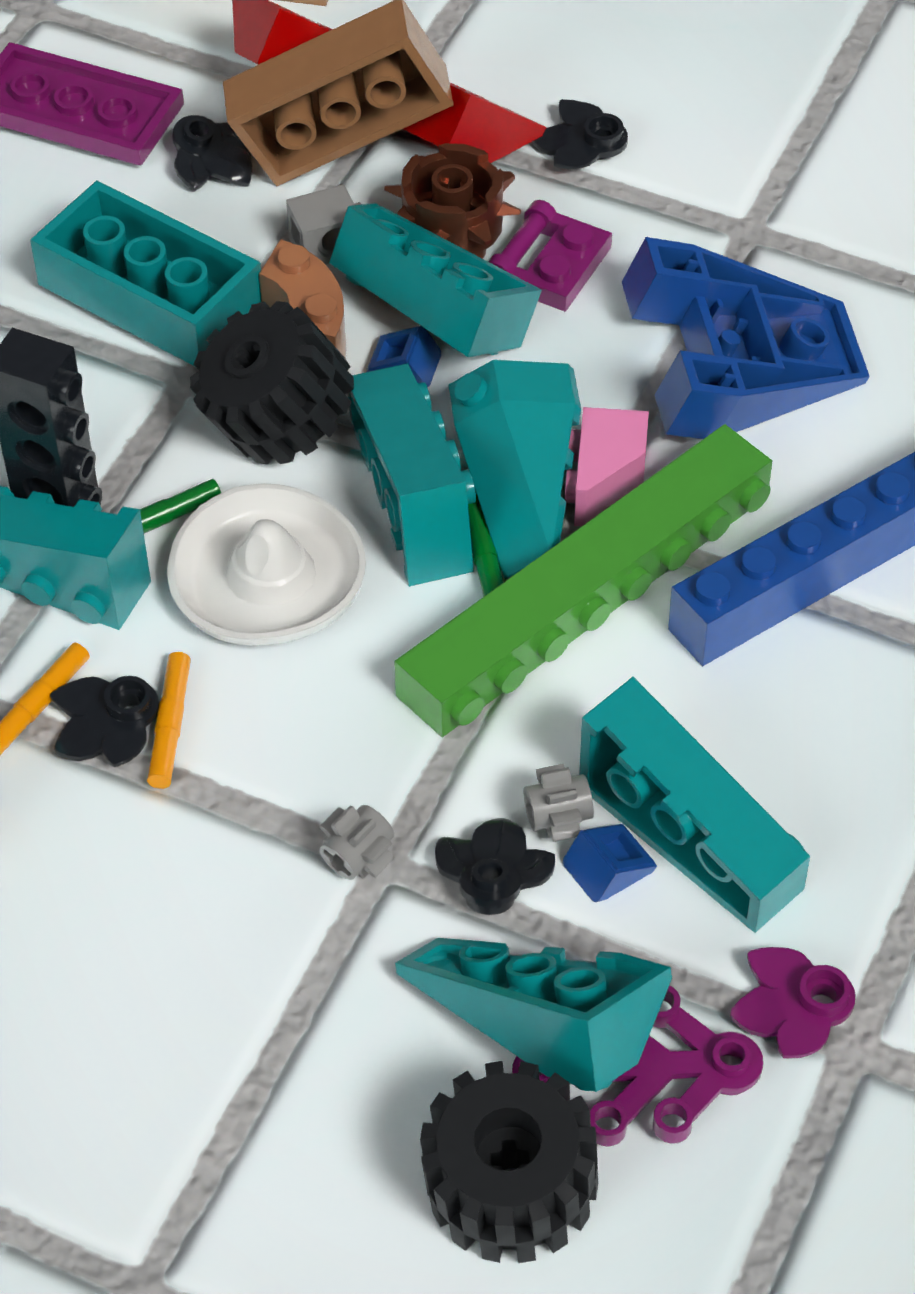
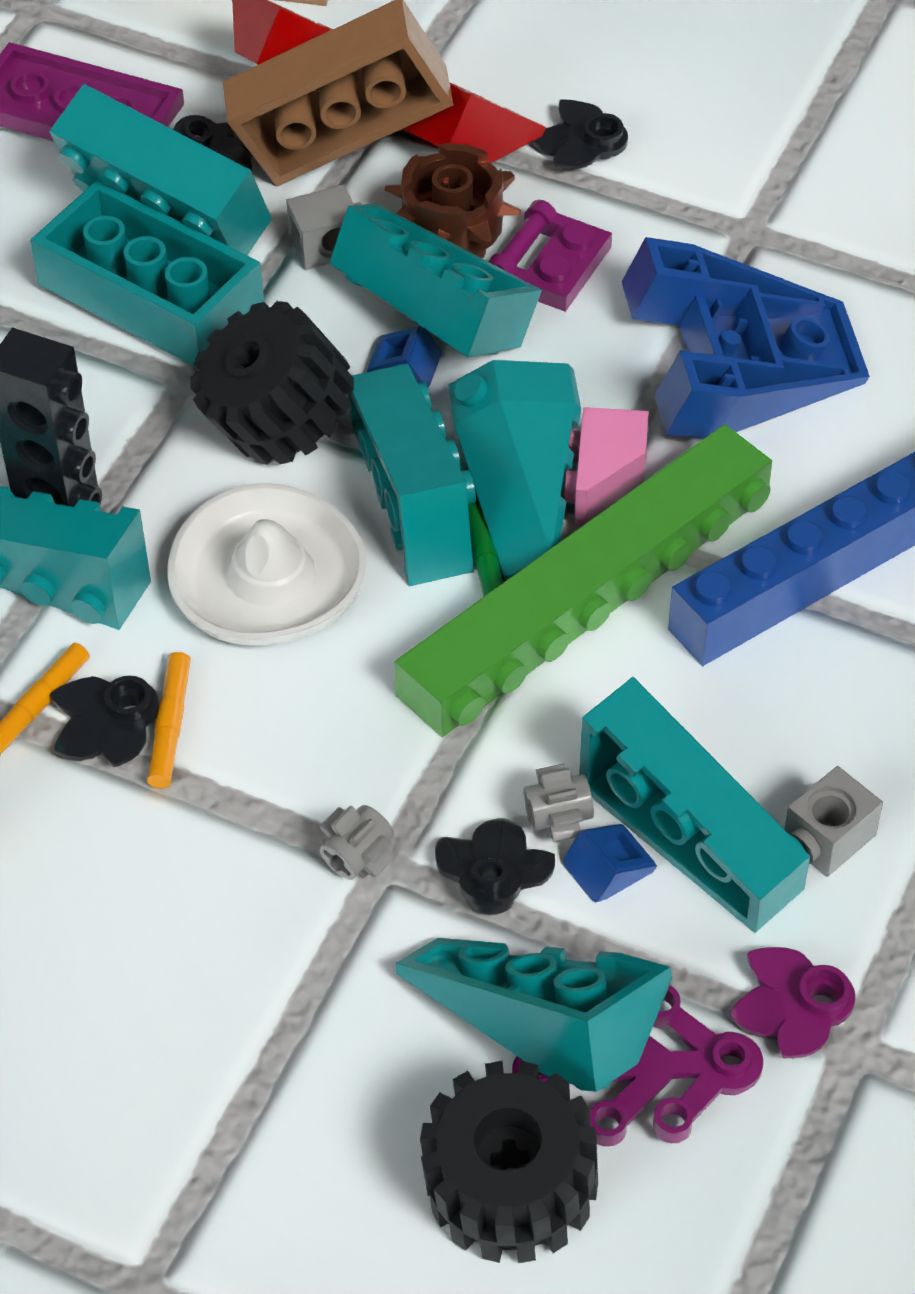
green piece [140,478,221,534] -> none
nougat brick [259,239,346,358] -> none
none -> teal brick [49,84,272,255]
none -> light grey brick [784,765,883,877]

